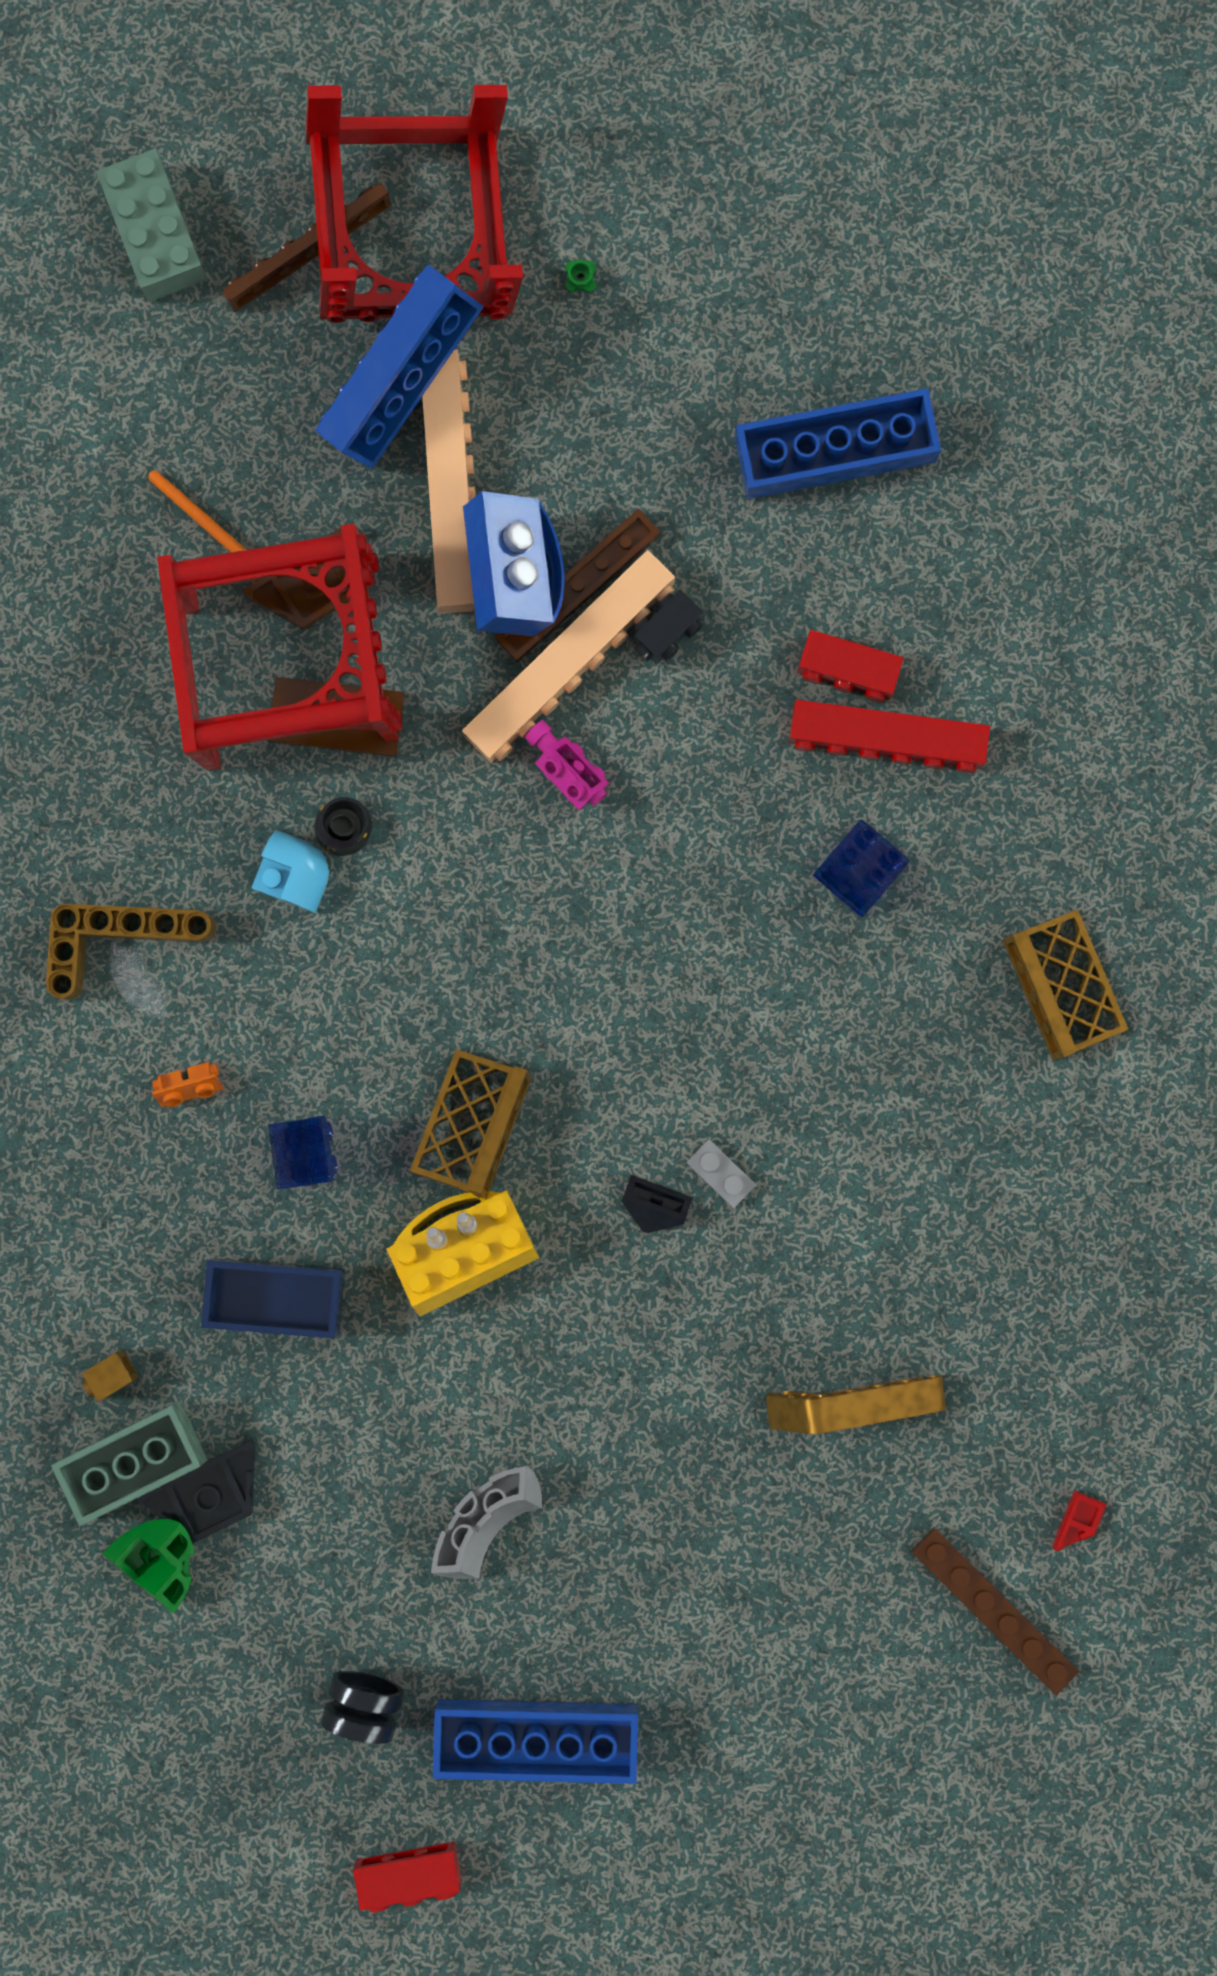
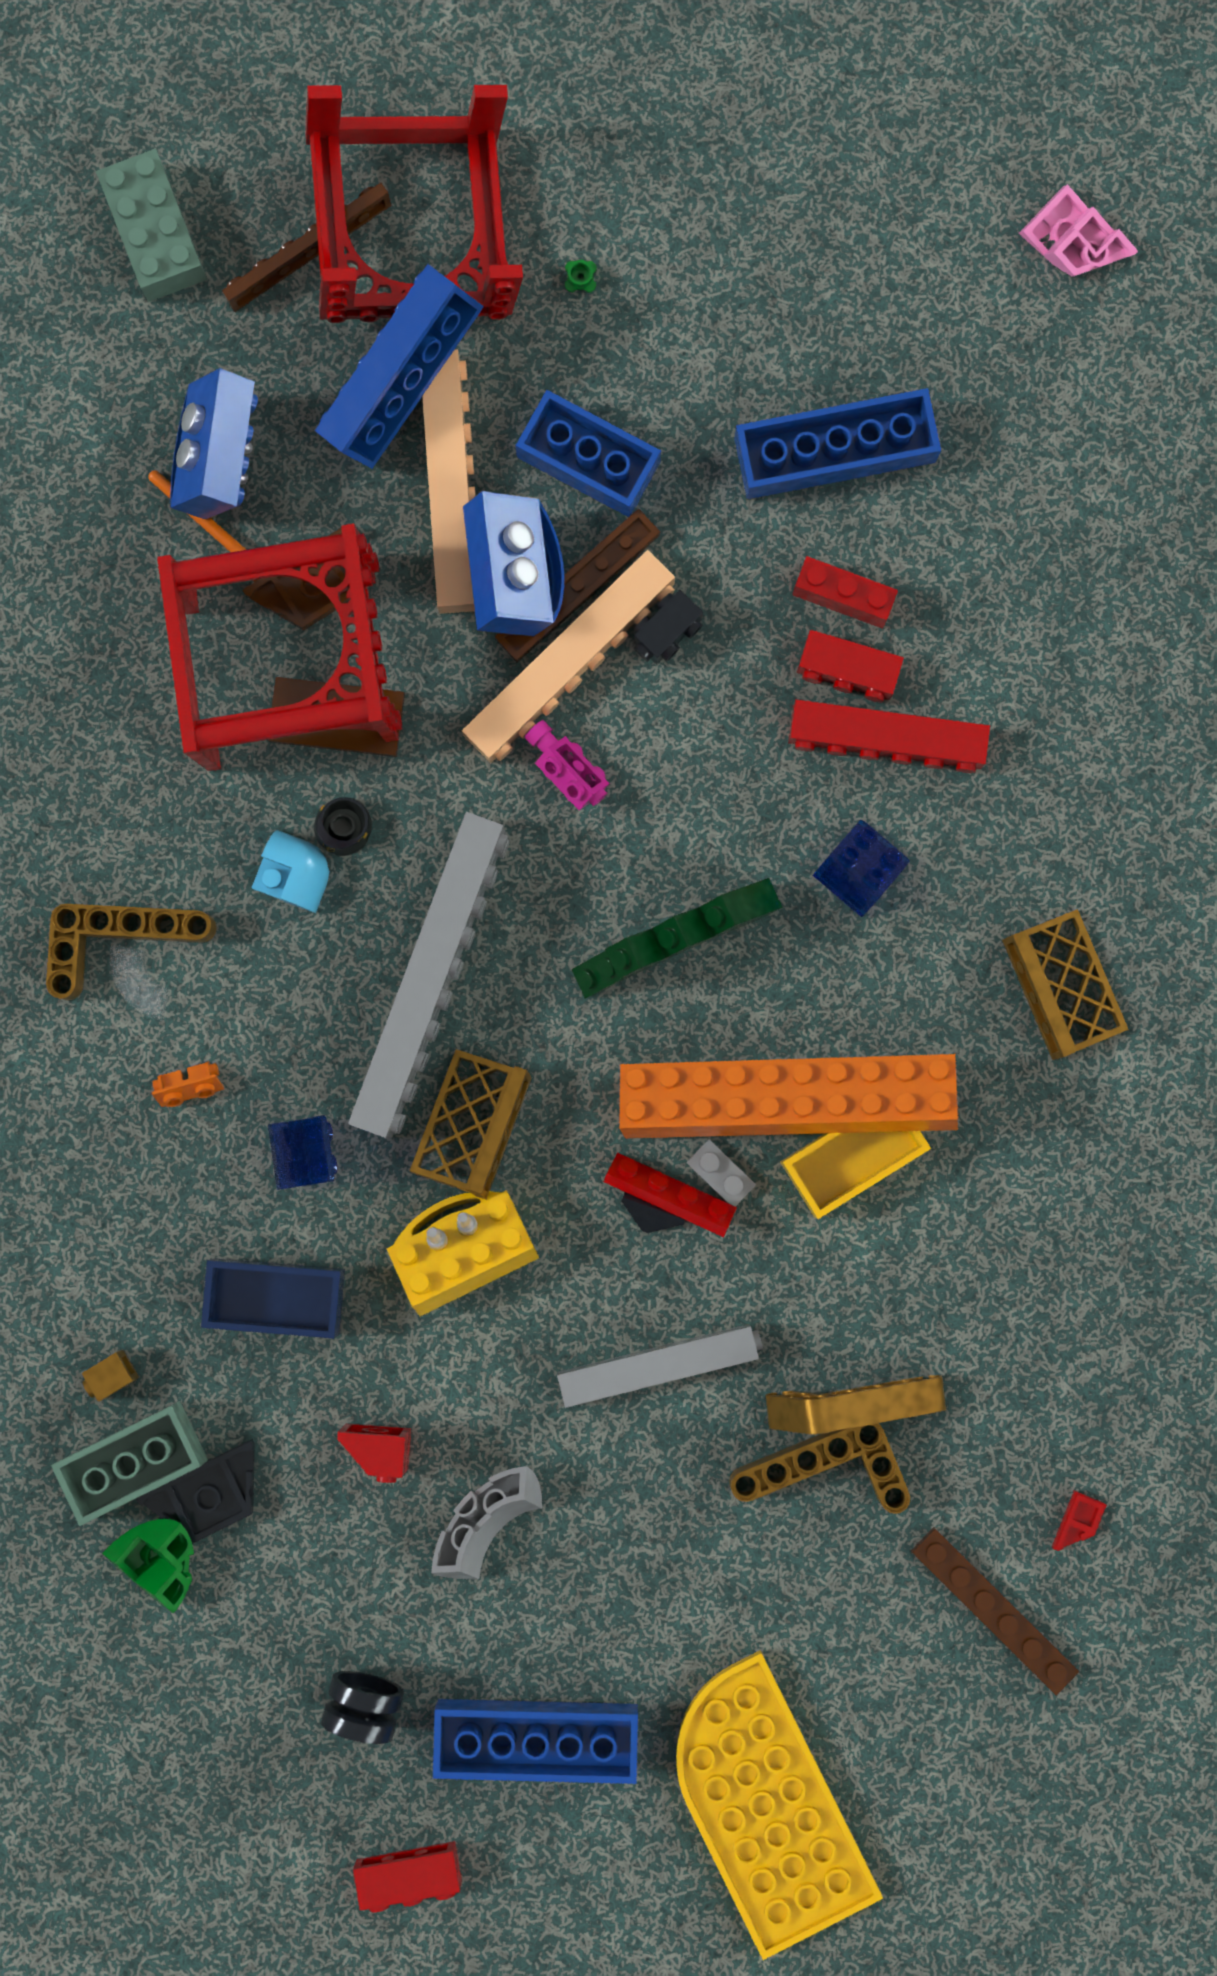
none -> piece [170,368,258,519]
none -> red slope [337,1423,411,1483]
none -> light grey brick [348,811,510,1138]
none -> blue brick [515,390,661,517]
none -> light grey brick [557,1324,763,1408]
none -> dark green arch [572,878,783,999]
none -> red plate [603,1152,737,1238]
none -> orange brick [619,1054,958,1139]
none -> yellow plate [676,1650,883,1960]
none -> pearl gold beam [729,1423,910,1514]
none -> yellow piece [780,1131,931,1219]
none -> red brick [792,556,898,629]
none -> bright pink slope [1019,184,1138,277]

